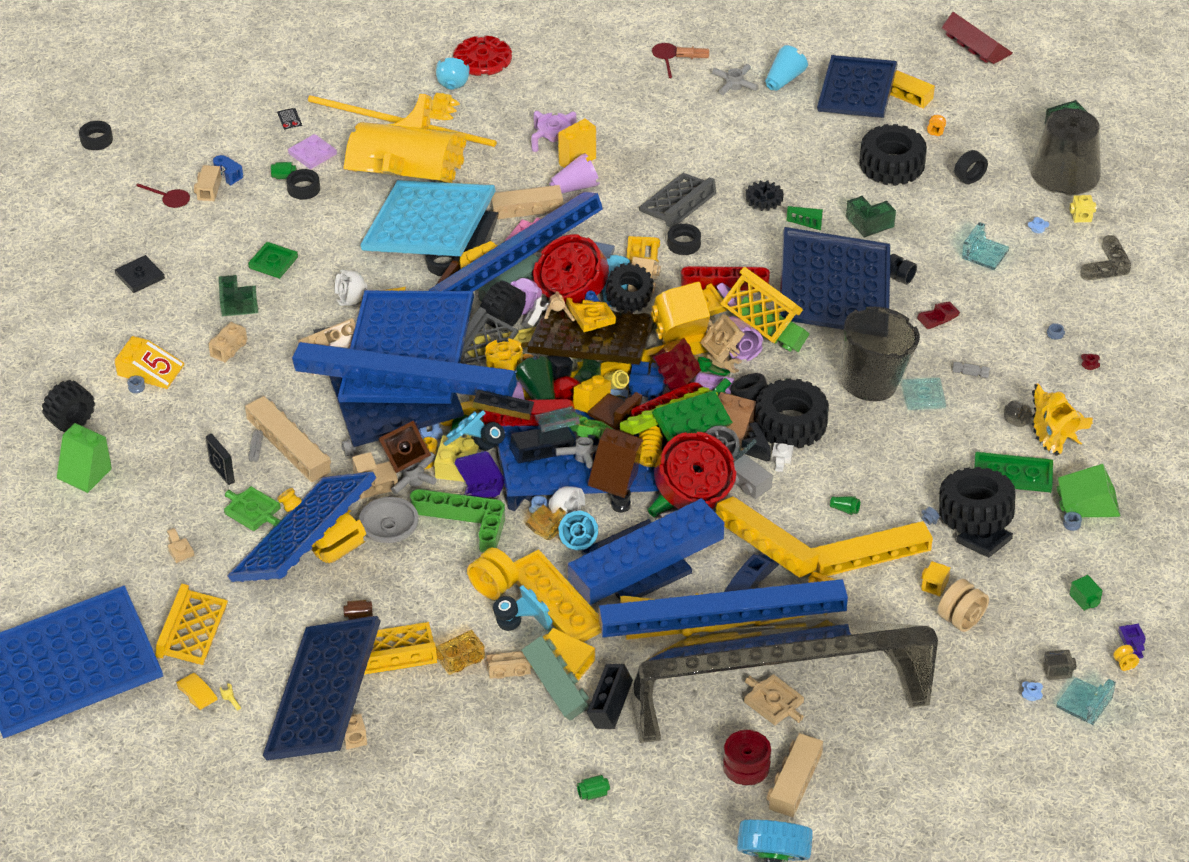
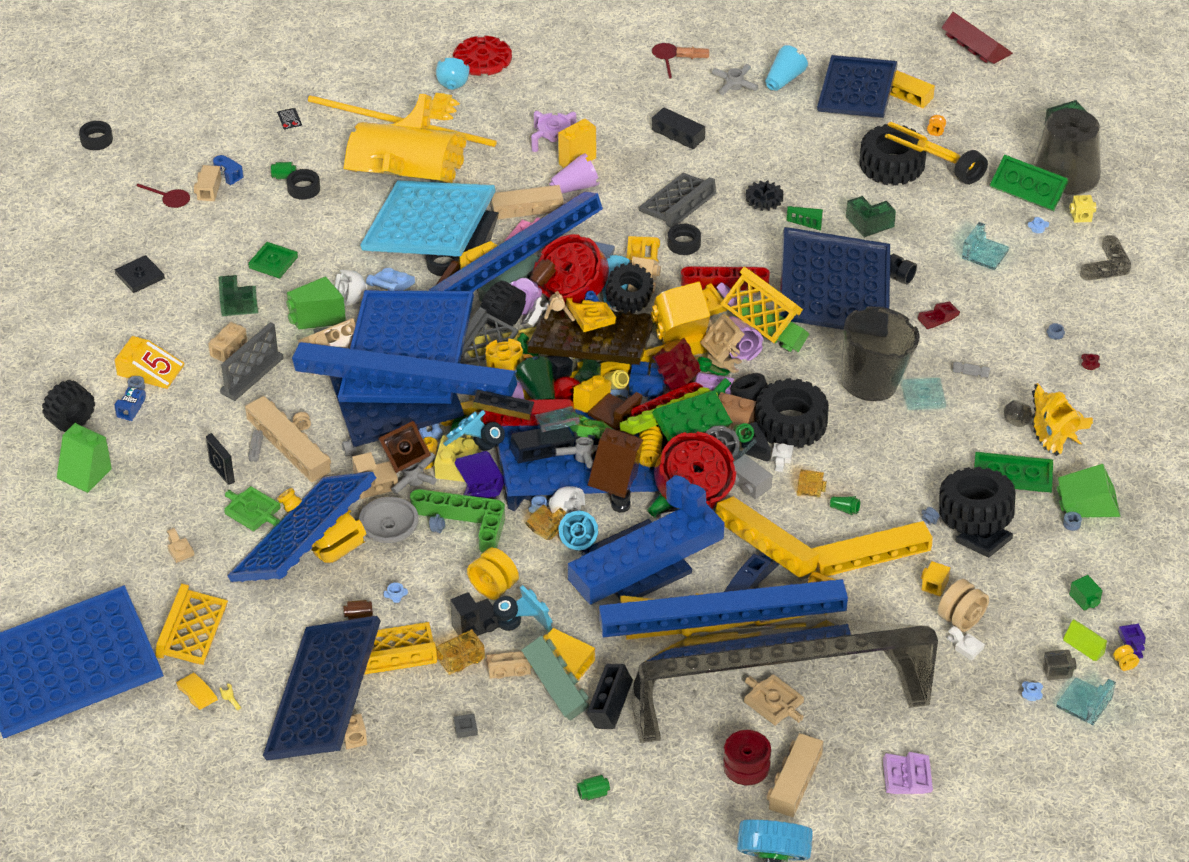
lavender plate [288,134,337,170] -> none
yellow plate [513,549,602,642] -> none
none -> blue leg [114,387,146,421]
none -> dark grey fence [220,322,284,401]
none -> bright green slope [286,276,346,329]
none -> tan bush [293,412,311,430]
none -> light blue plate [366,268,415,291]
none -> light blue plate [384,582,408,603]
none -> sand blue plate [429,514,445,534]
none -> black brick [450,592,499,642]
none -> dark grey plate [454,714,478,738]
none -> green arm [517,333,538,356]
none -> reddish brown brick [530,259,556,287]
none -> black brick [652,107,706,149]
none -> blue brick [666,475,706,517]
none -> green cone [733,423,754,442]
none -> clear yellow brick [797,469,827,497]
none -> lavender slope [883,752,933,794]
none -> yellow piece [885,122,975,170]
none -> white plate [947,626,985,661]
none -> green plate [989,154,1069,212]
none -> lime slope [1063,619,1107,661]

